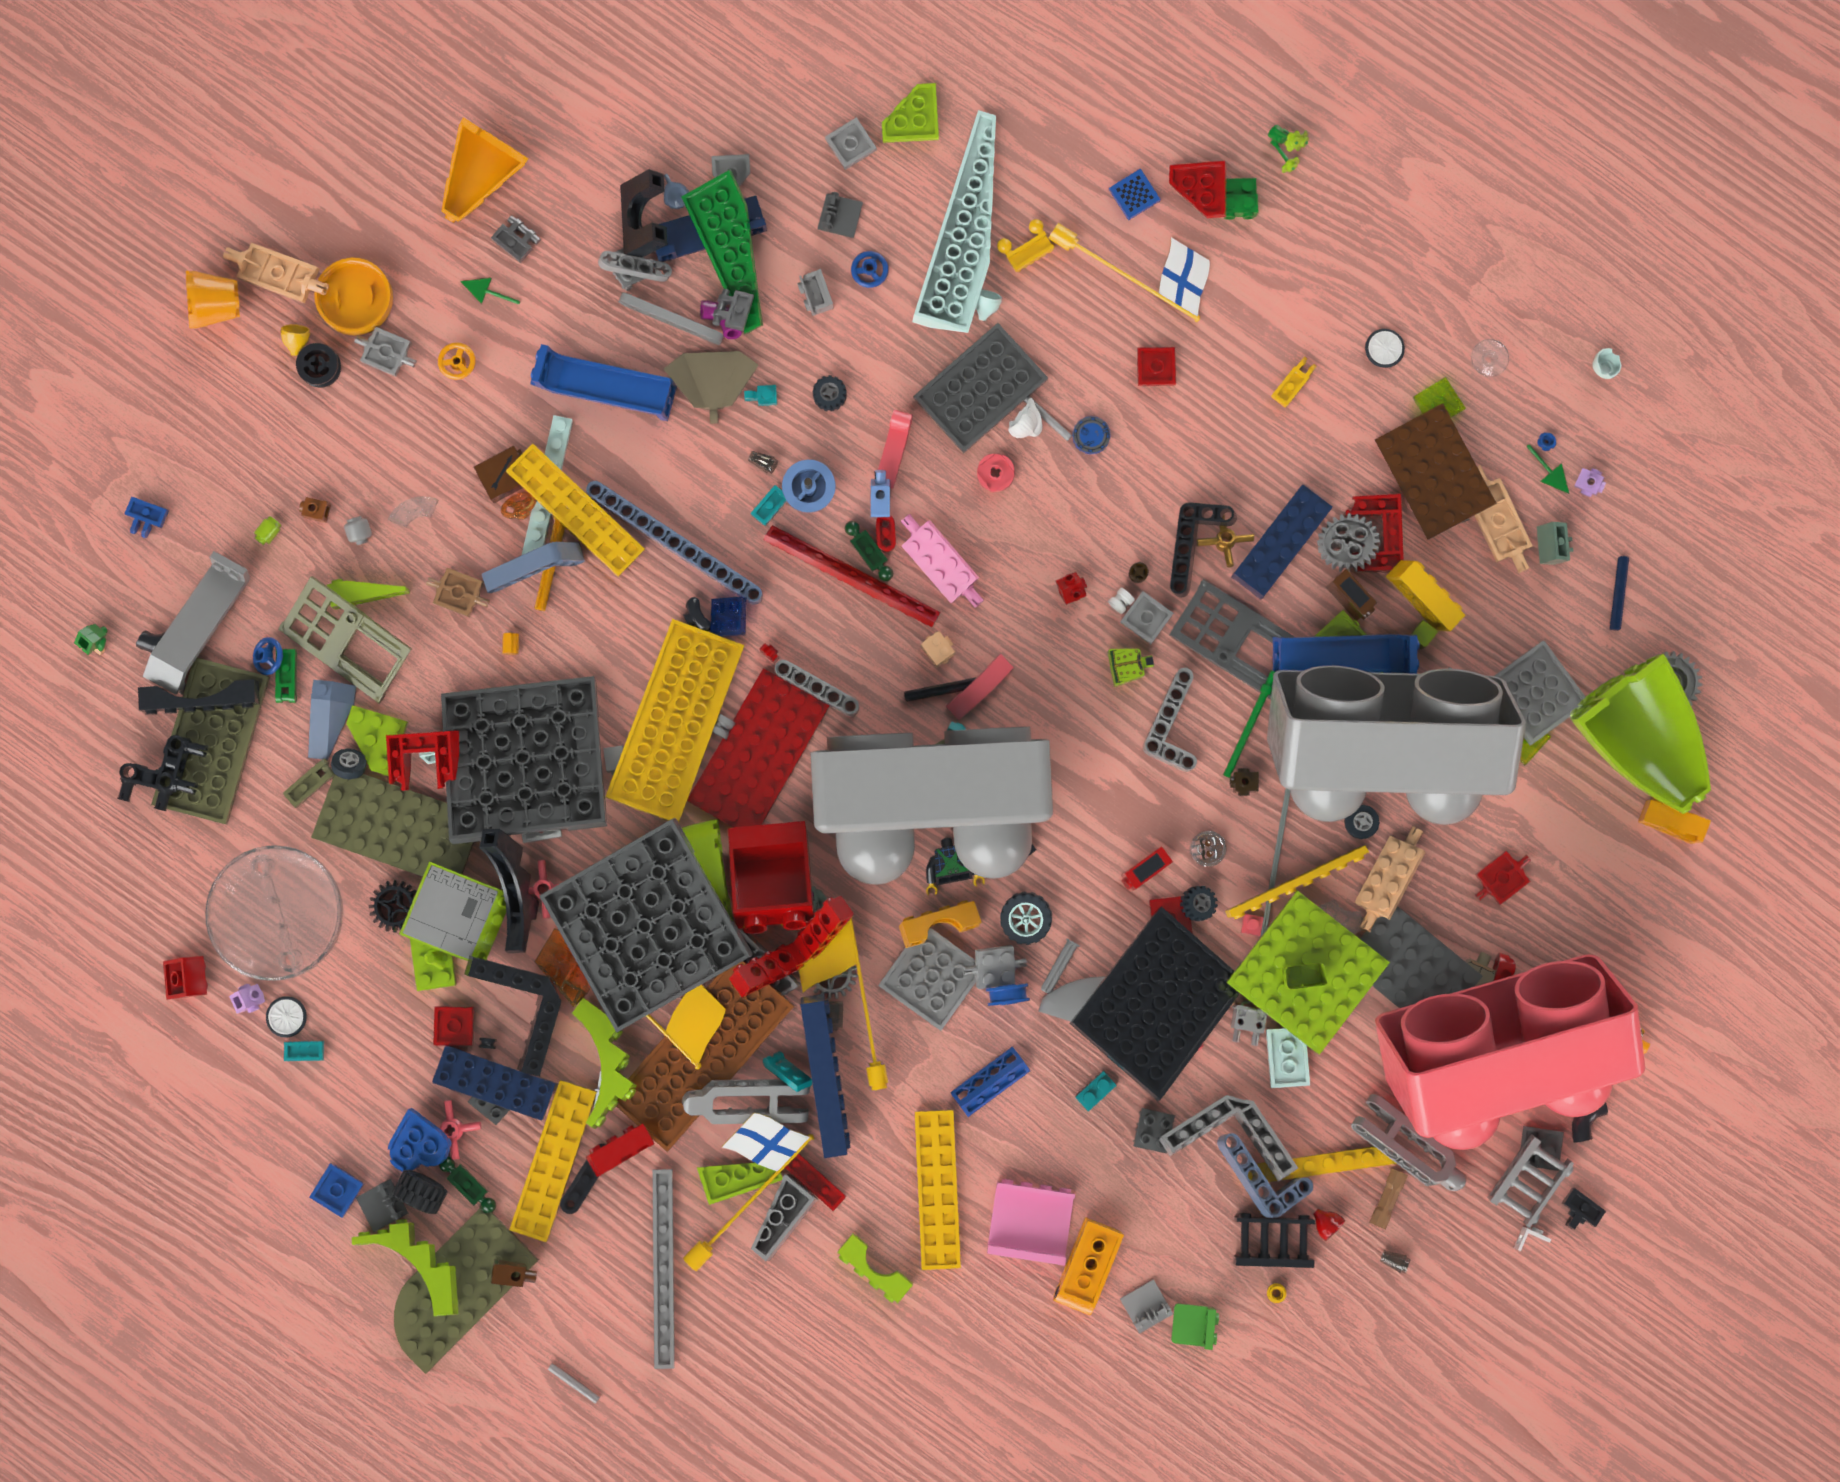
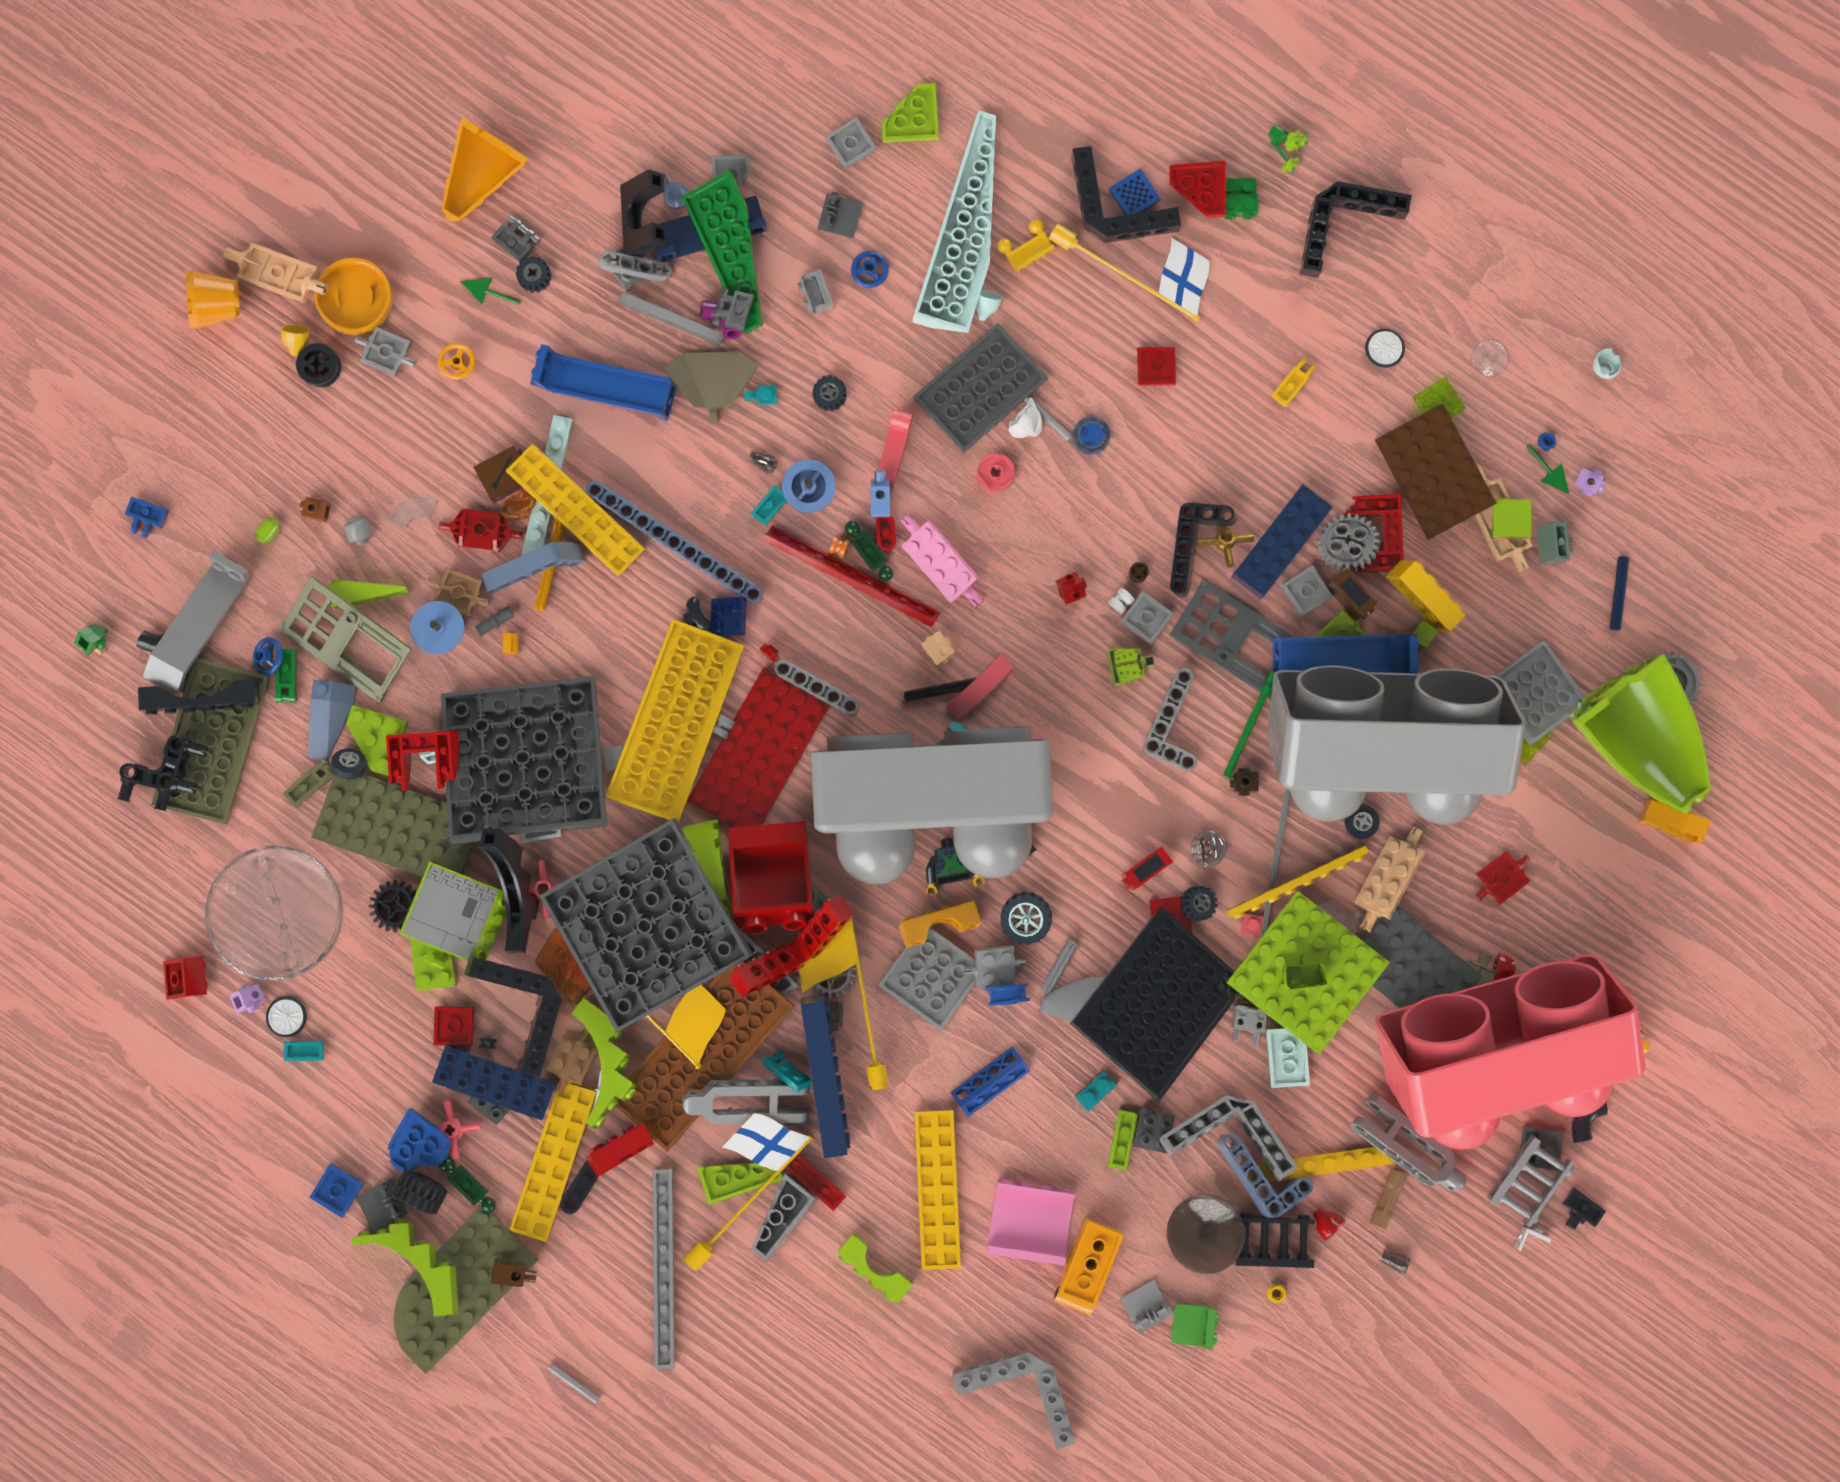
none -> medium blue piece [410,601,464,654]
none -> red plate [439,509,523,553]
none -> dark grey pin [475,607,514,637]
none -> black wheel [516,256,551,293]
none -> medium nougat plate [546,1029,598,1093]
none -> orange wheel [829,535,850,559]
none -> light grey brick [952,1350,1076,1449]
none -> black brick [1071,146,1181,243]
none -> lime tile [1107,1109,1138,1170]
none -> clear smoke dish [1167,1194,1246,1274]
none -> light grey plate [1280,565,1334,617]
none -> black brick [1299,181,1412,278]
none -> lime tile [1492,499,1532,538]

